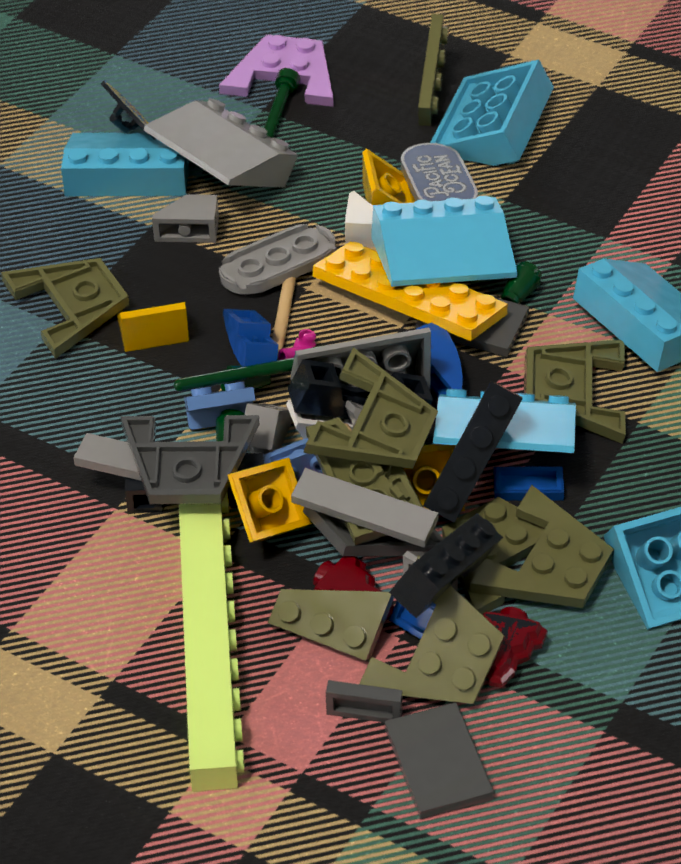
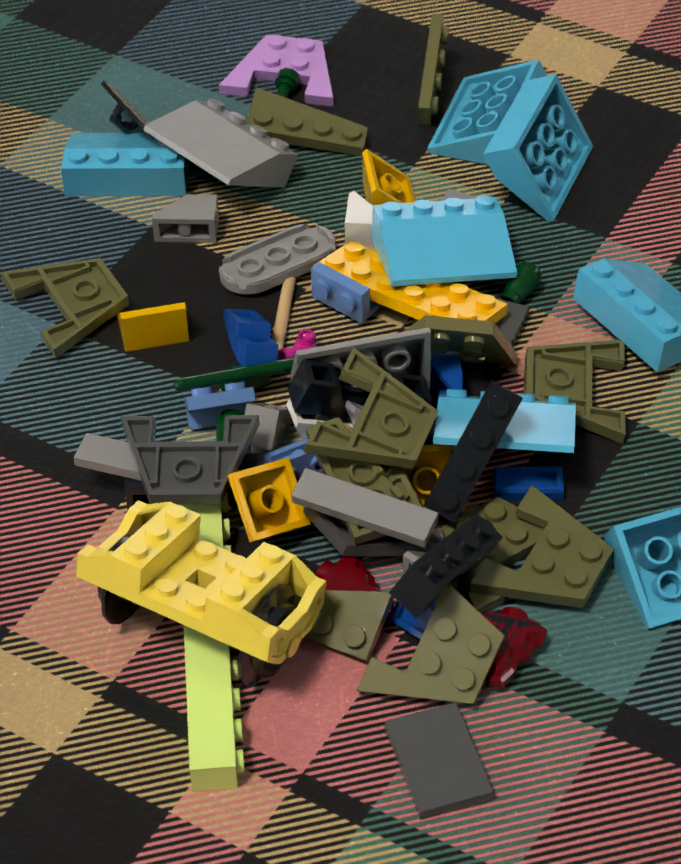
dark grey tile [325,680,403,722] -> none
tile [401,143,478,201] -> none
none -> light yellow piece [76,500,327,685]
none -> olive wing [247,87,368,156]
none -> medium blue bracket [311,262,381,323]
none -> olive wing [402,315,518,367]
none -> medium azure slope [483,74,593,222]

